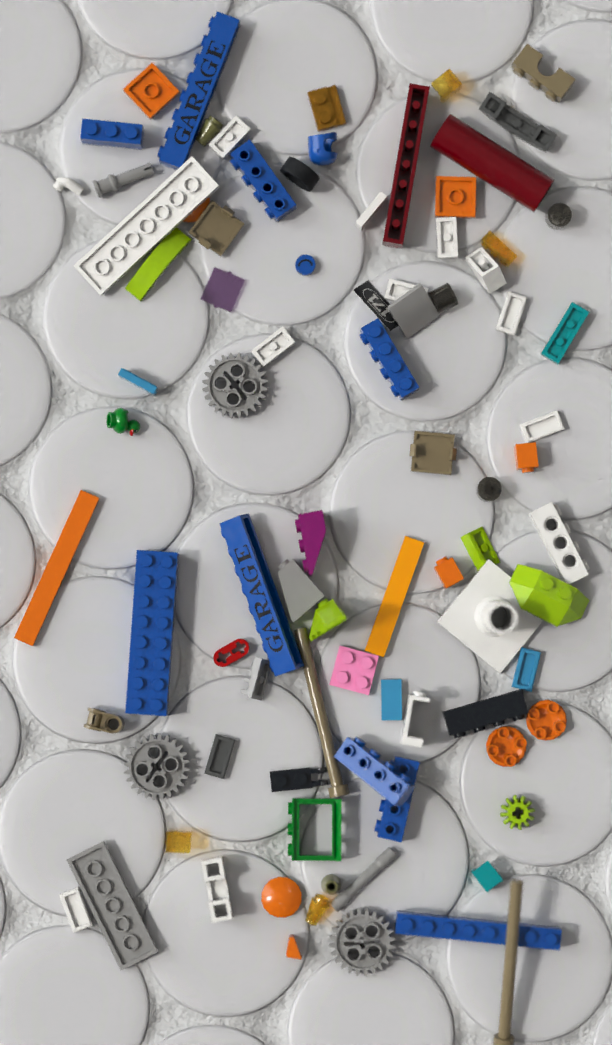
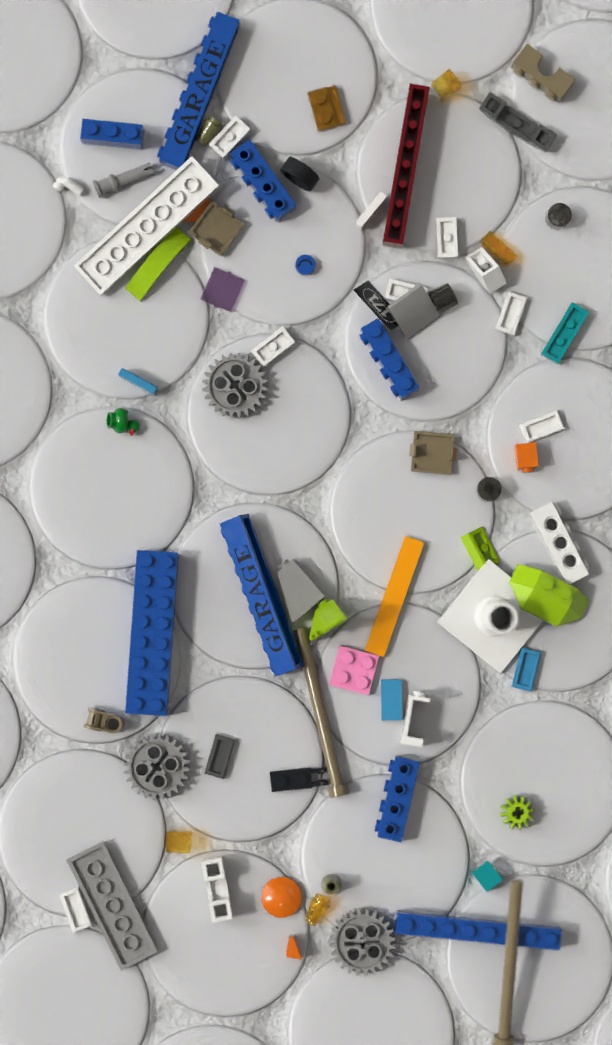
orange tile [14,490,100,646] -> none
orange plate [123,63,180,120] -> none
red beam [213,639,249,667] -> none
light grey plate [241,657,270,701] -> none
green window [288,798,341,861] -> none
magenta slope [295,510,326,577] -> none
blue helmet [308,132,338,166] -> none
light grey piece [330,847,397,912] -> none
brick [334,736,416,806] -> none
dark red piece [430,114,554,212] -> none
orange brick [434,556,464,589] -> none
orange plate [435,176,476,218] -> none
black brick [442,689,529,738] -> none
orange dish [486,726,527,767] -> none
orange dish [526,700,567,741] -> none

